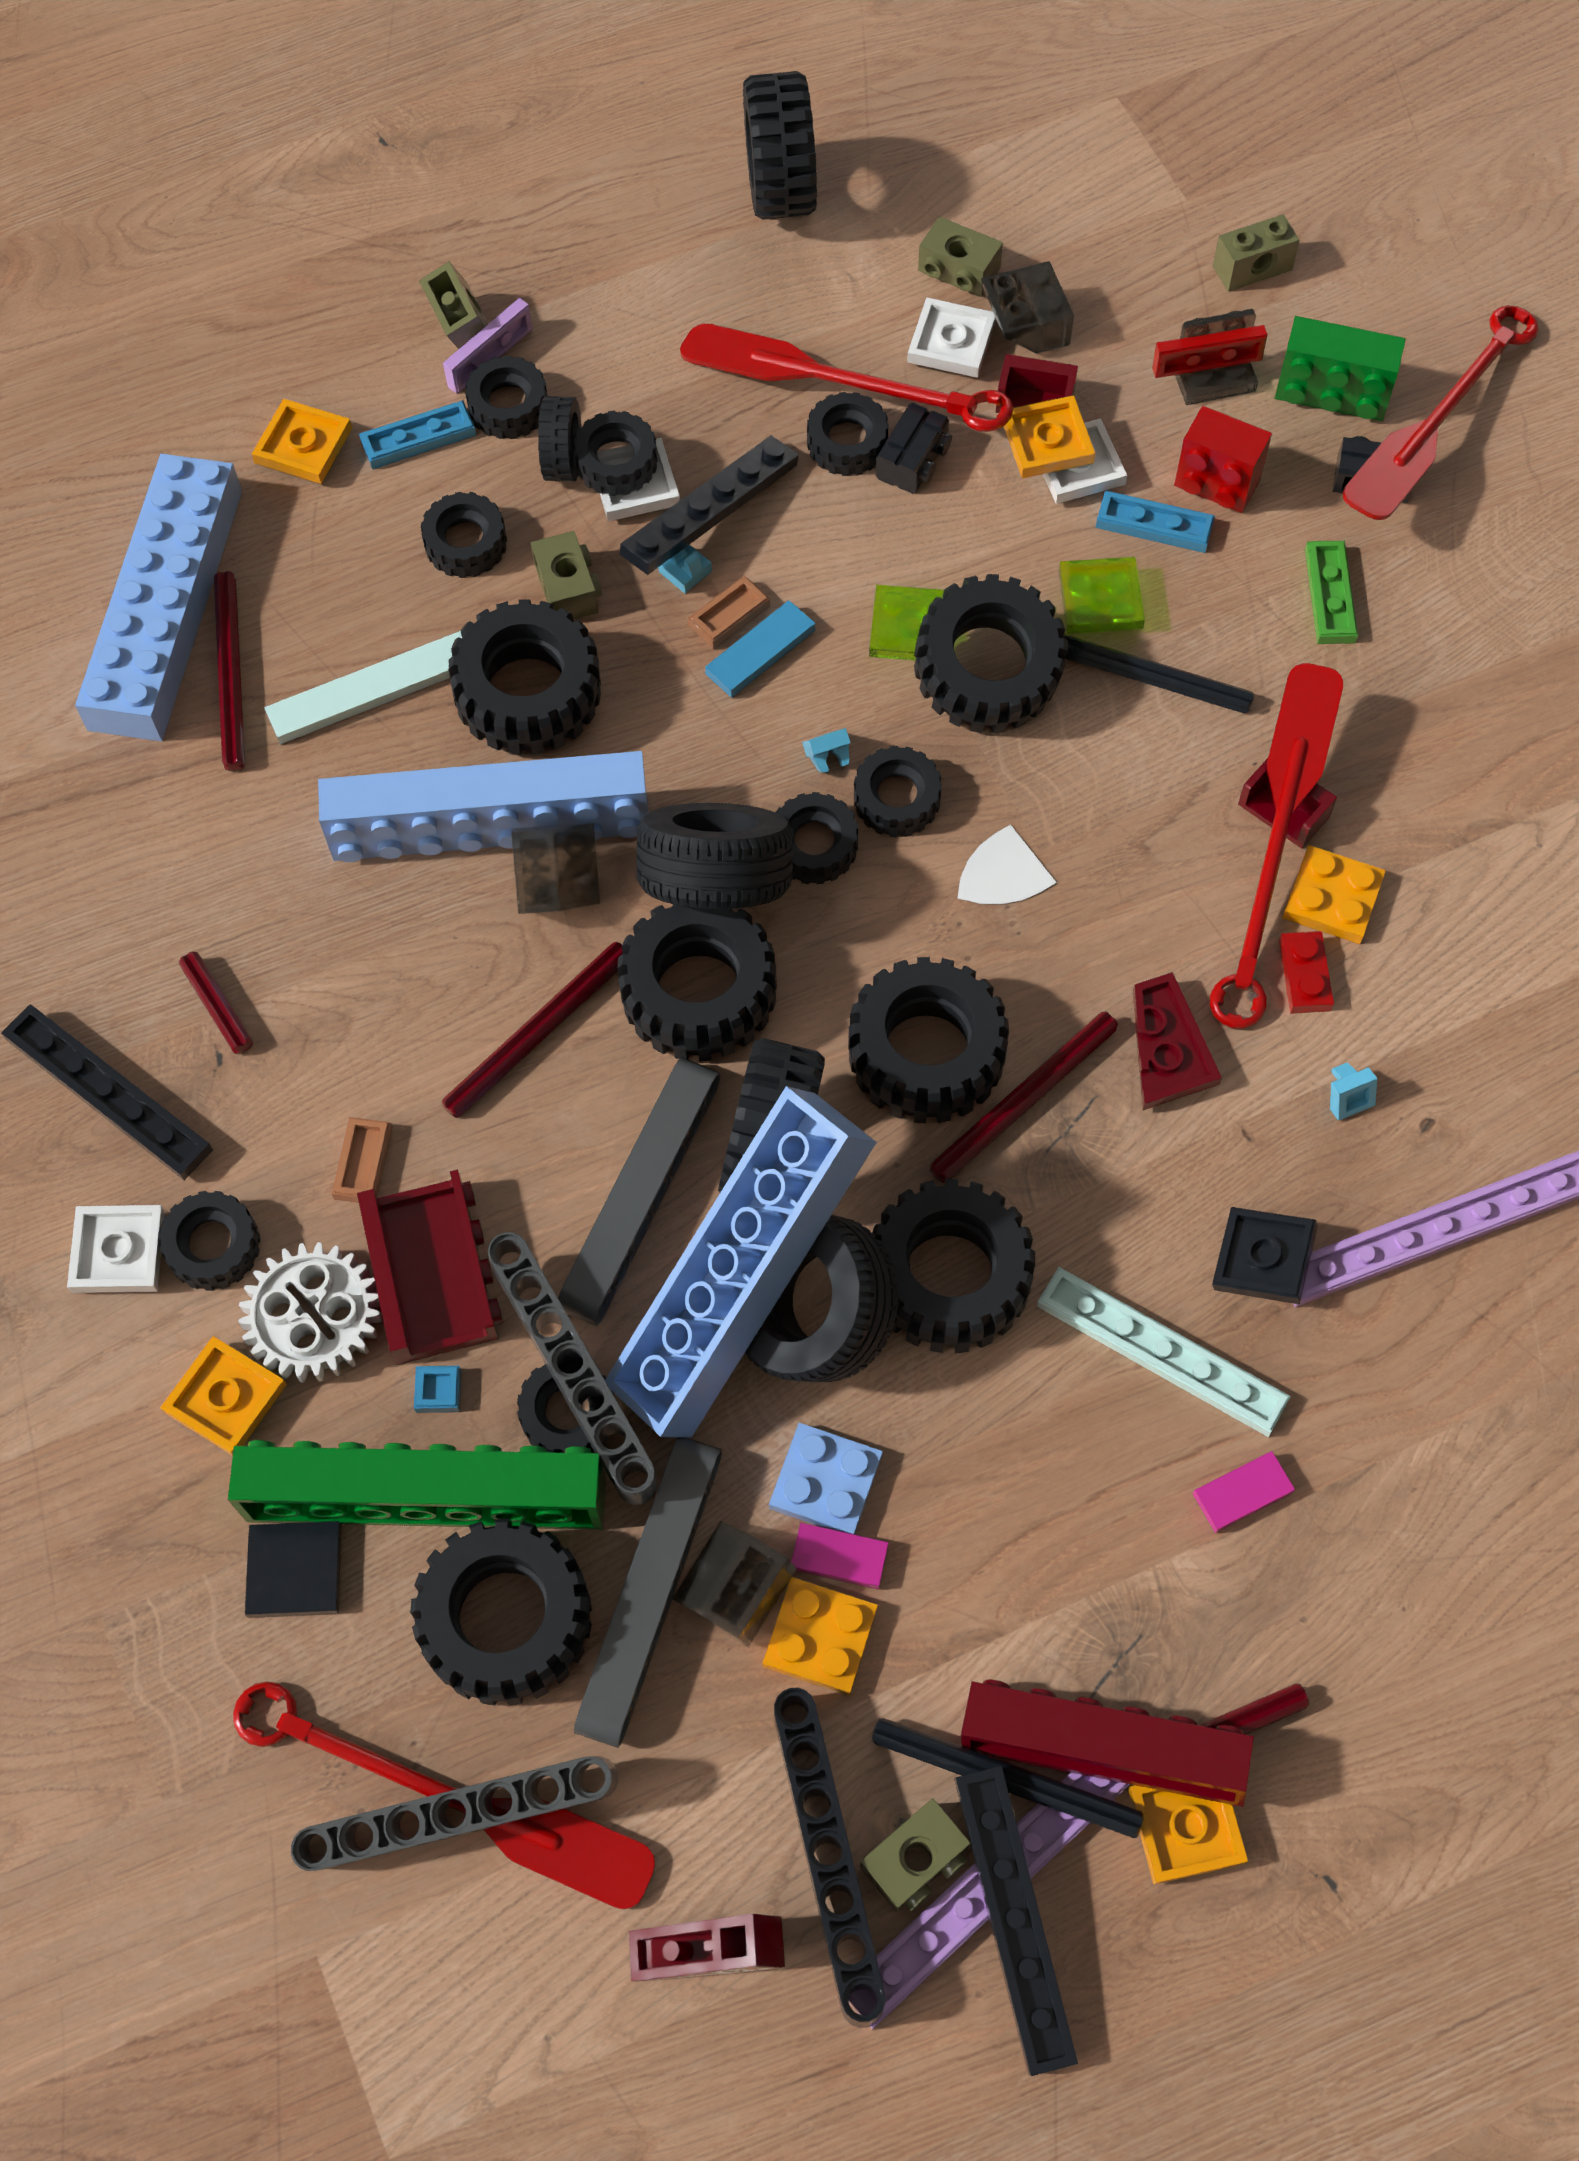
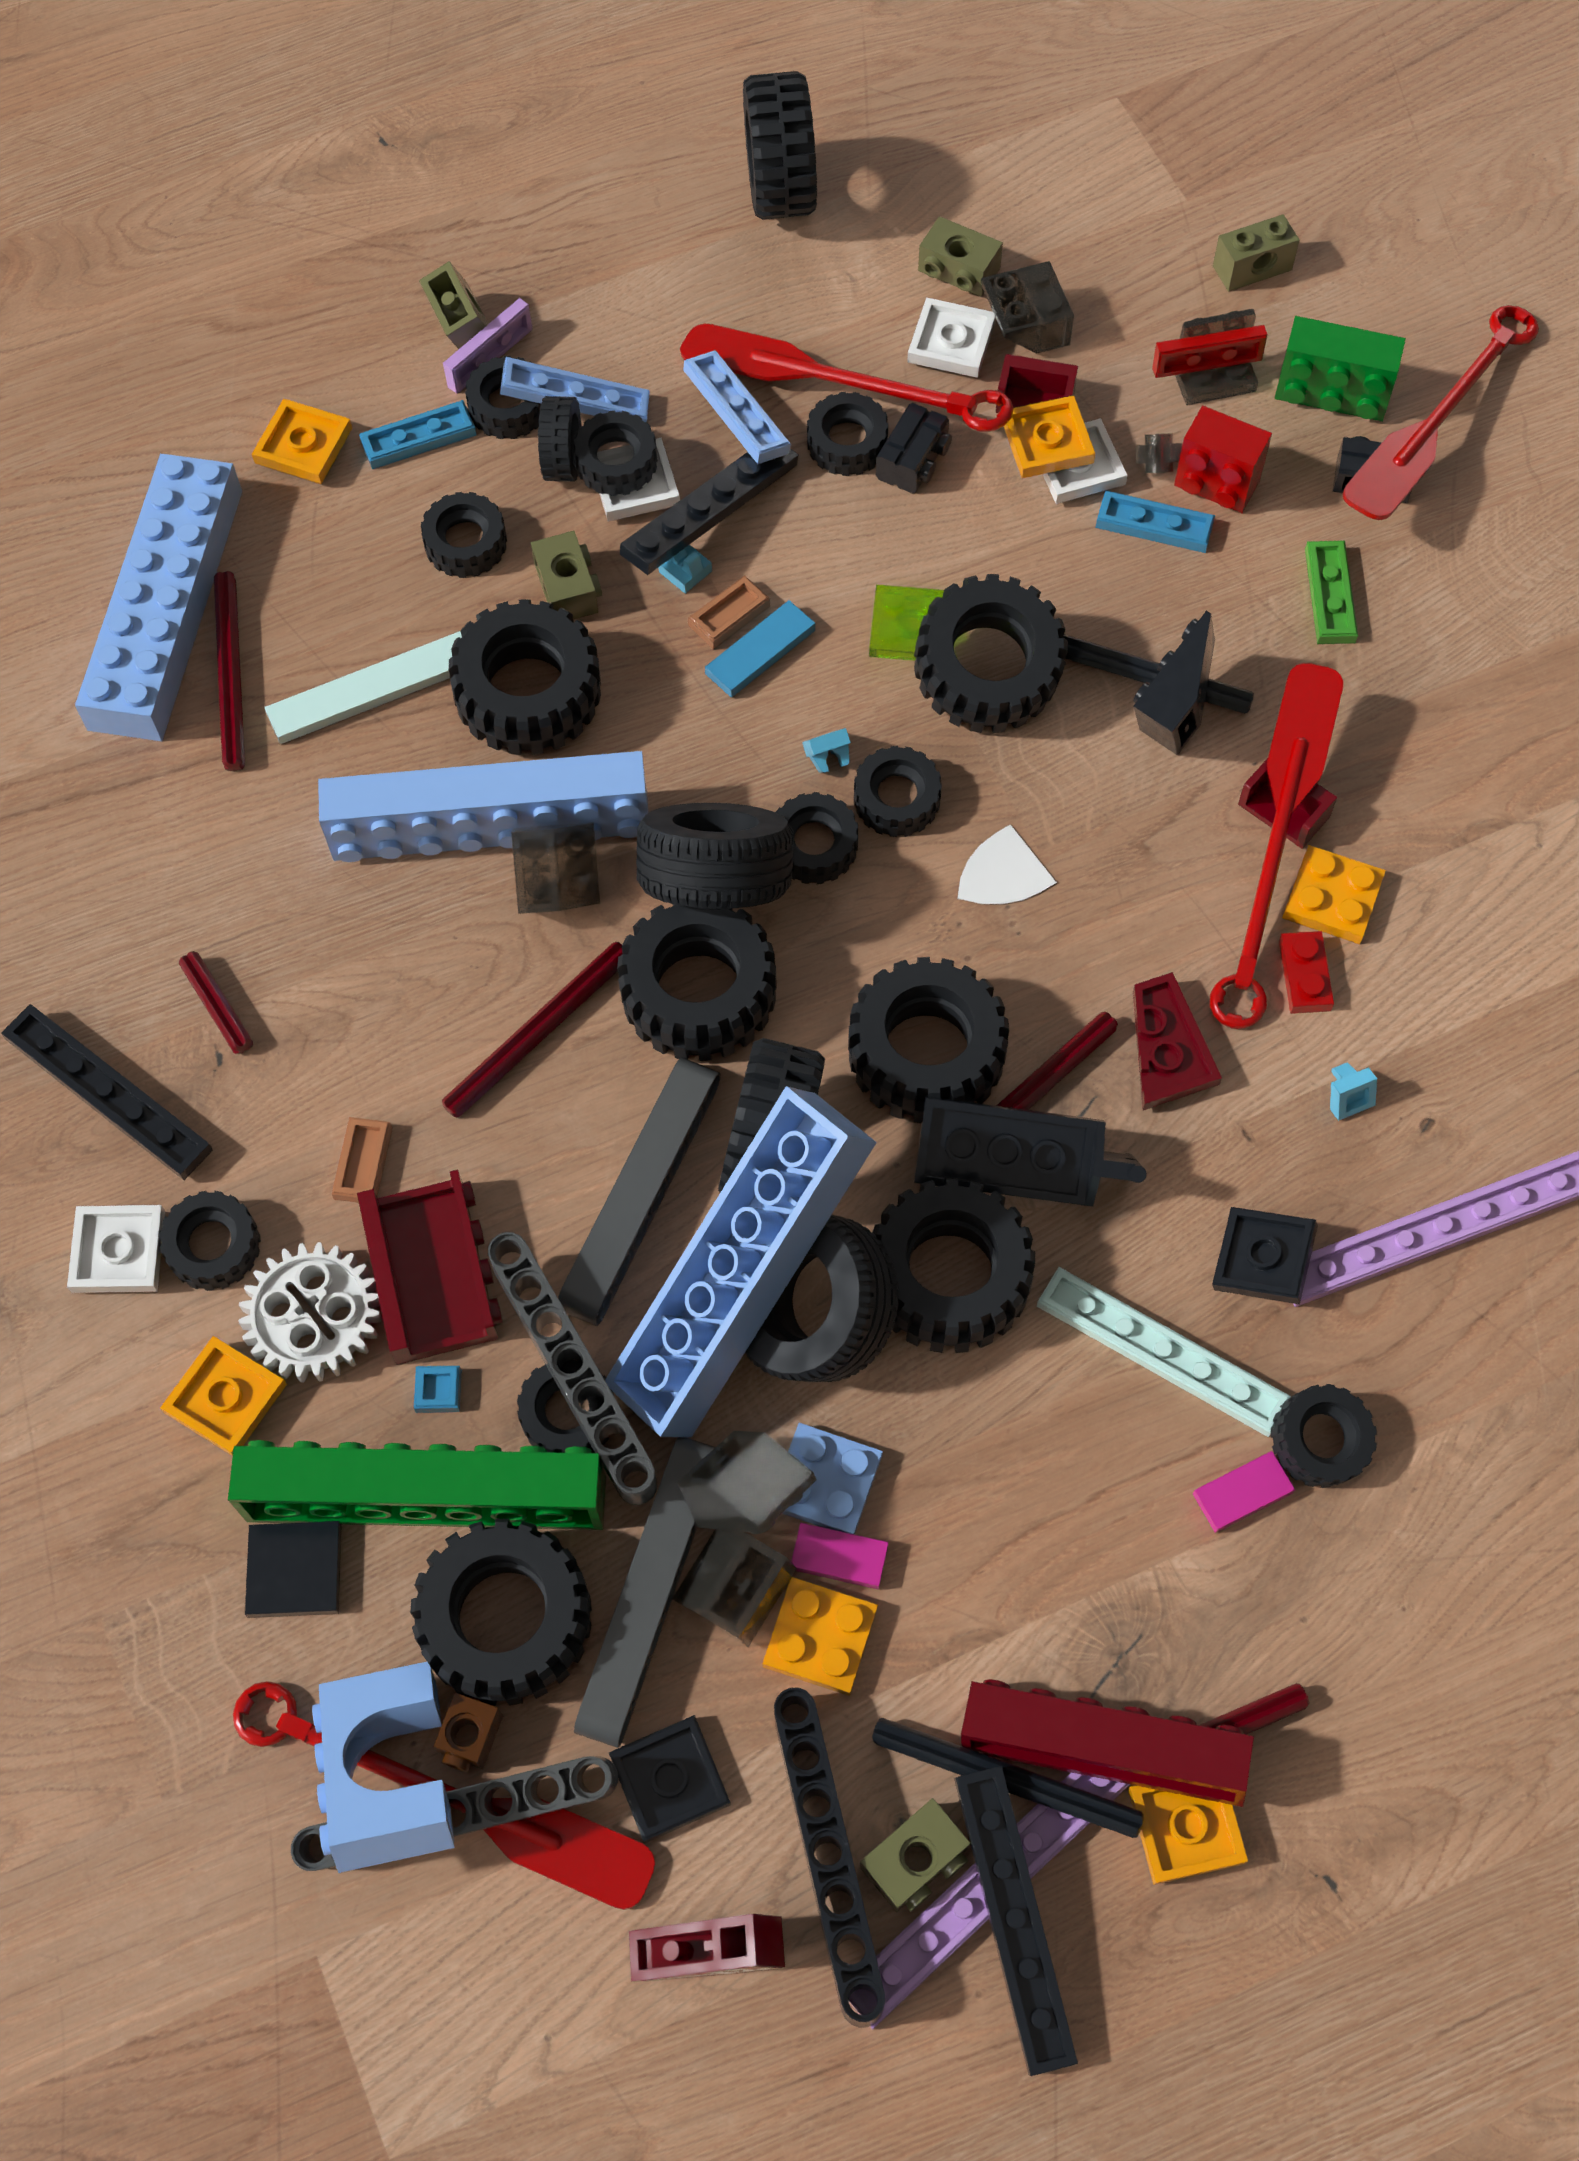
clear neon green plate [1058,557,1145,634] -> none
none -> light blue arch [312,1662,455,1873]
none -> reddish brown brick [433,1693,503,1772]
none -> light blue tile [500,357,650,422]
none -> black tile [609,1715,731,1844]
none -> clear smoke slope [677,1431,817,1534]
none -> light blue tile [683,350,791,464]
none -> black hinge [914,1096,1147,1207]
none -> black slope [1133,610,1215,755]
none -> clear smoke gear [1136,433,1182,473]
none -> black tyre [1271,1384,1377,1488]

